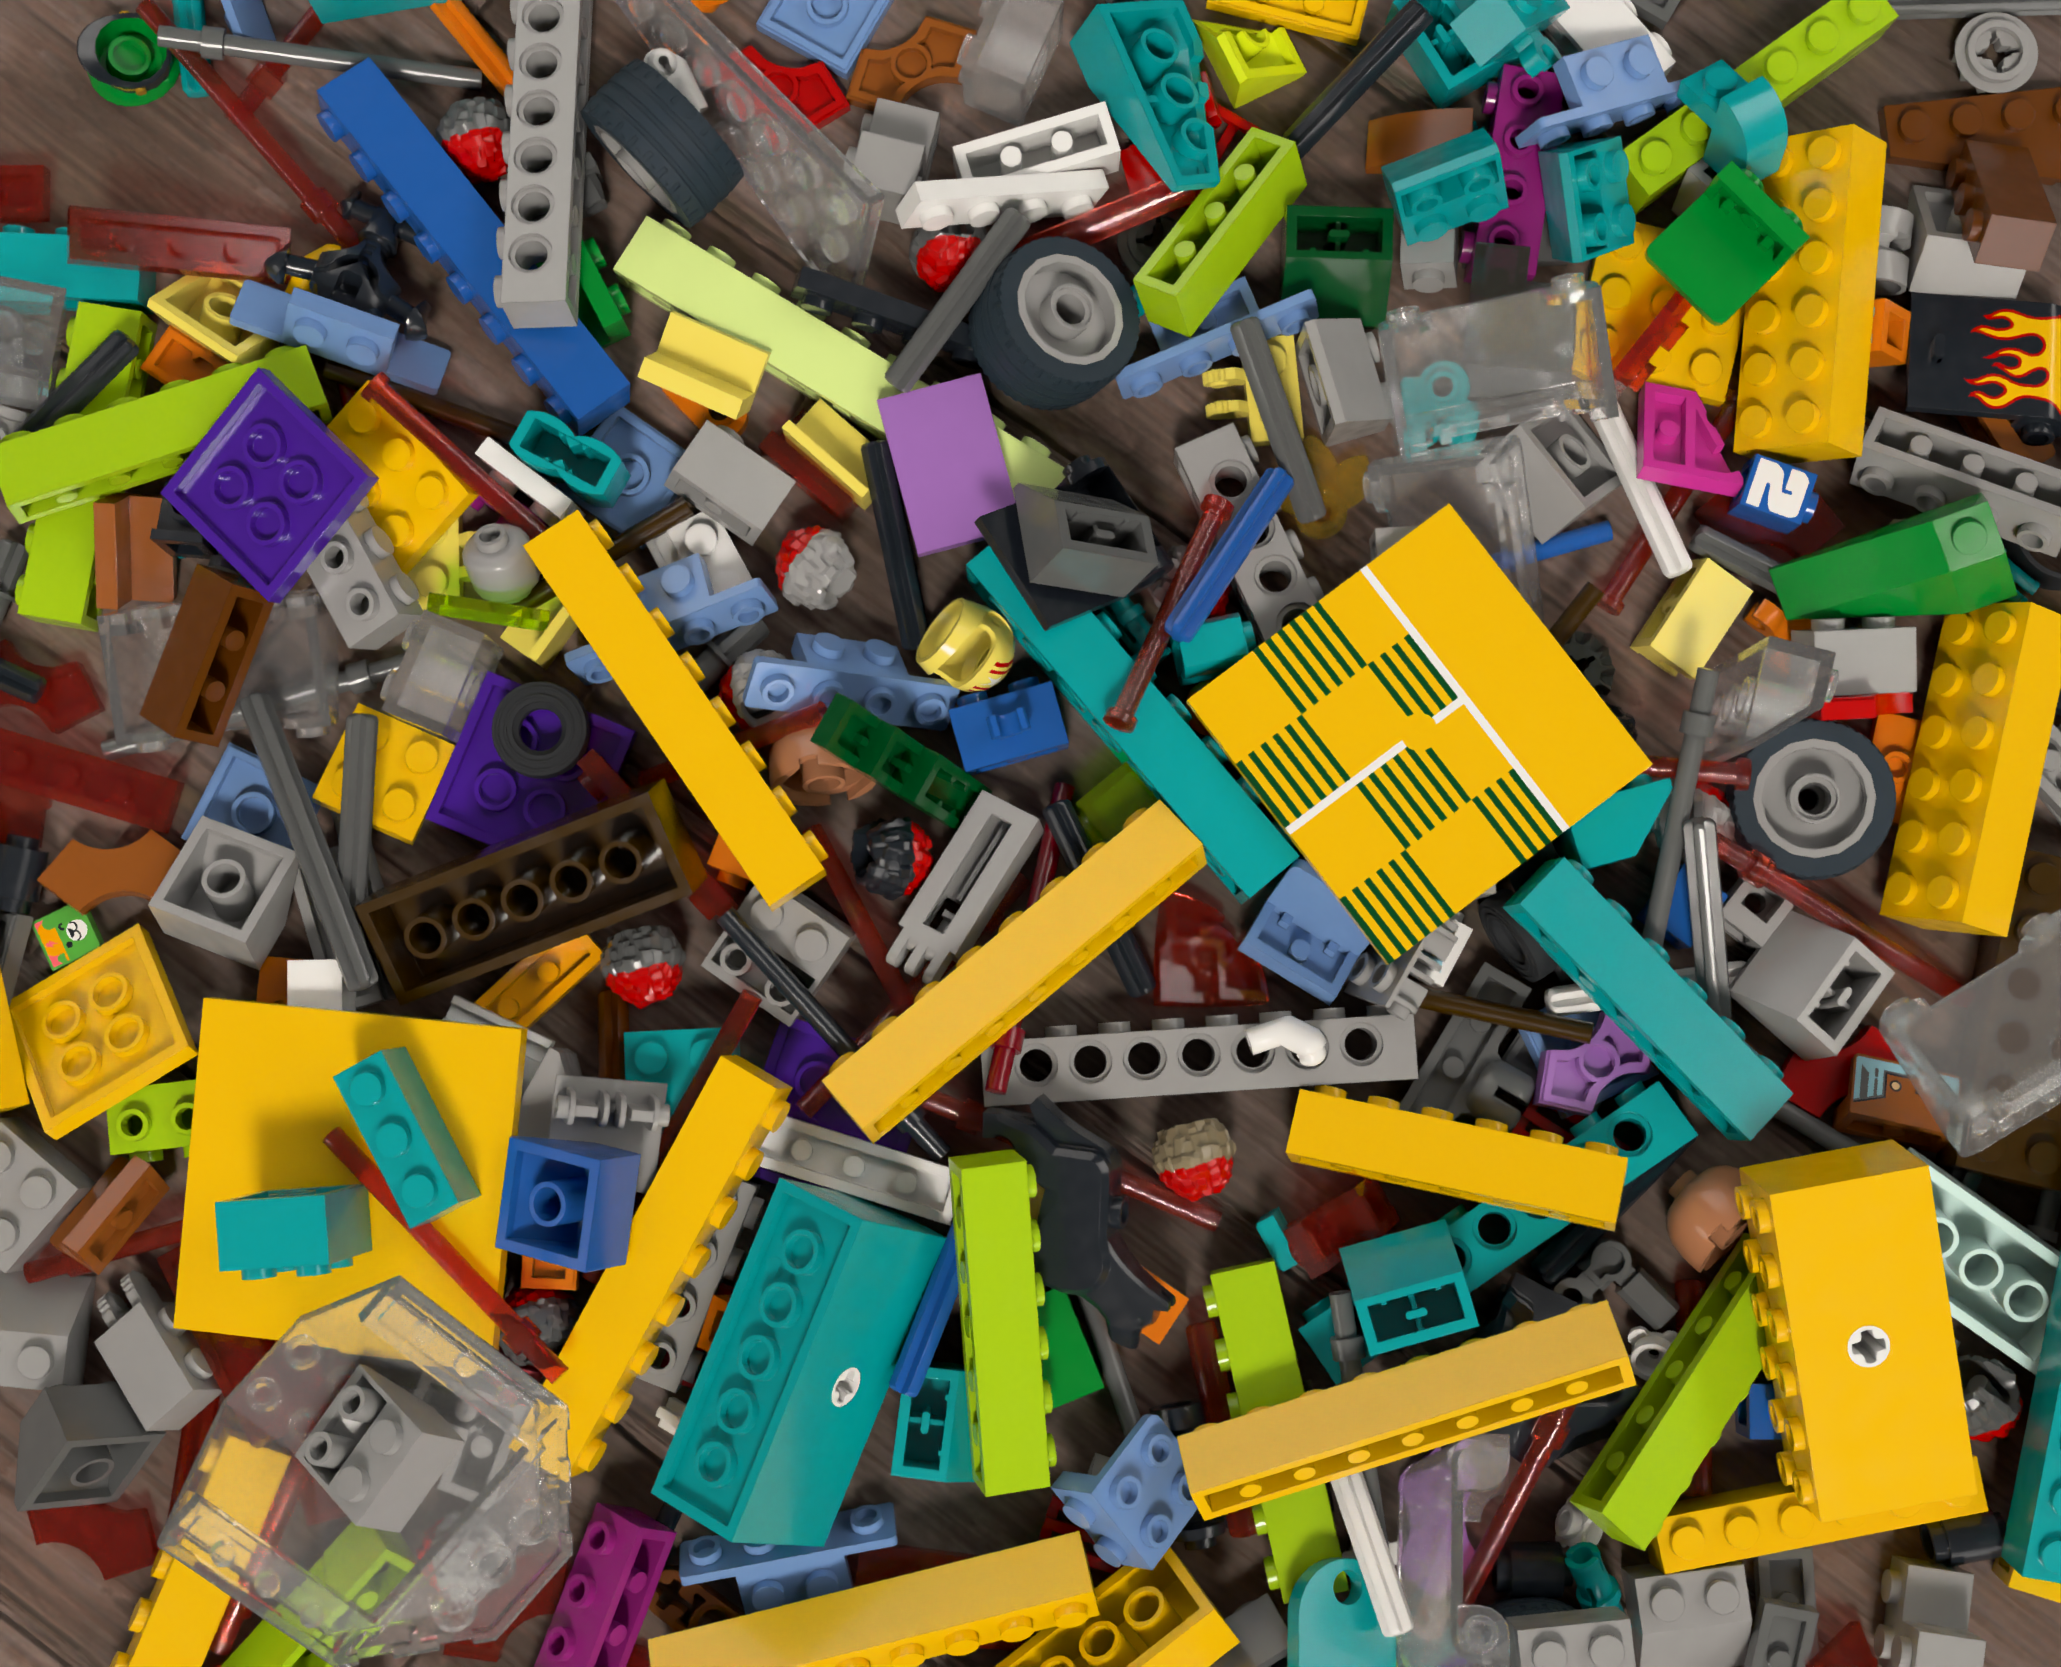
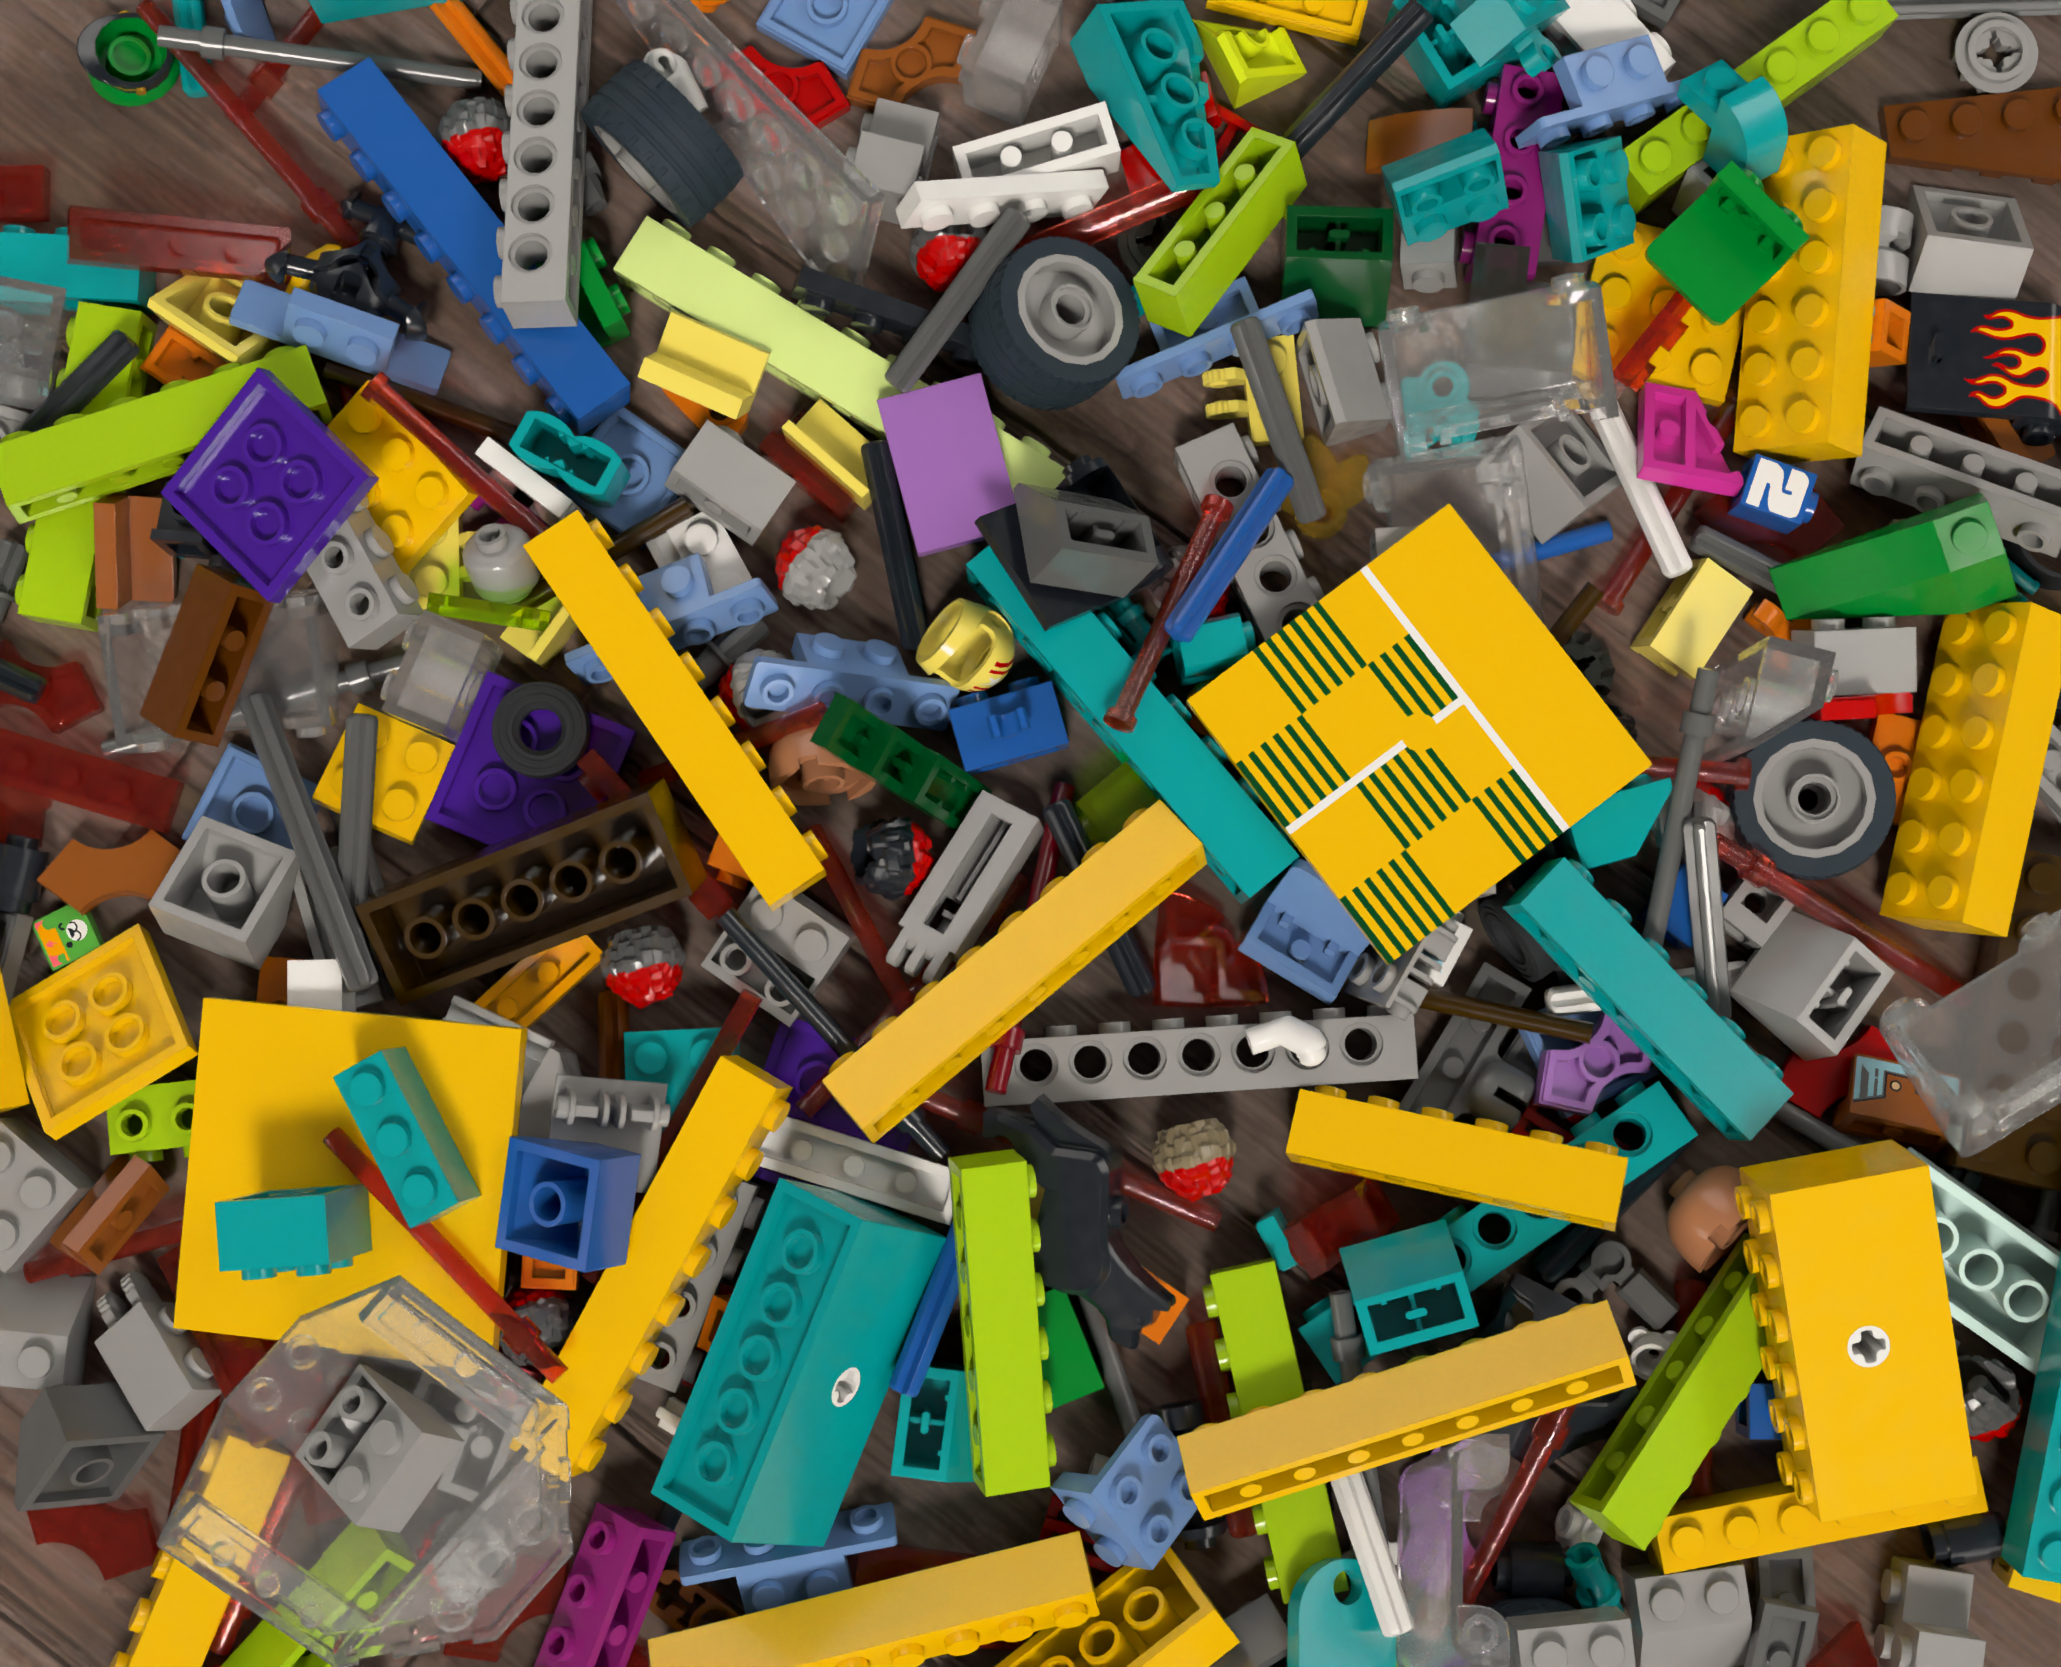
reddish brown brick [1946,139,2057,272] -> none

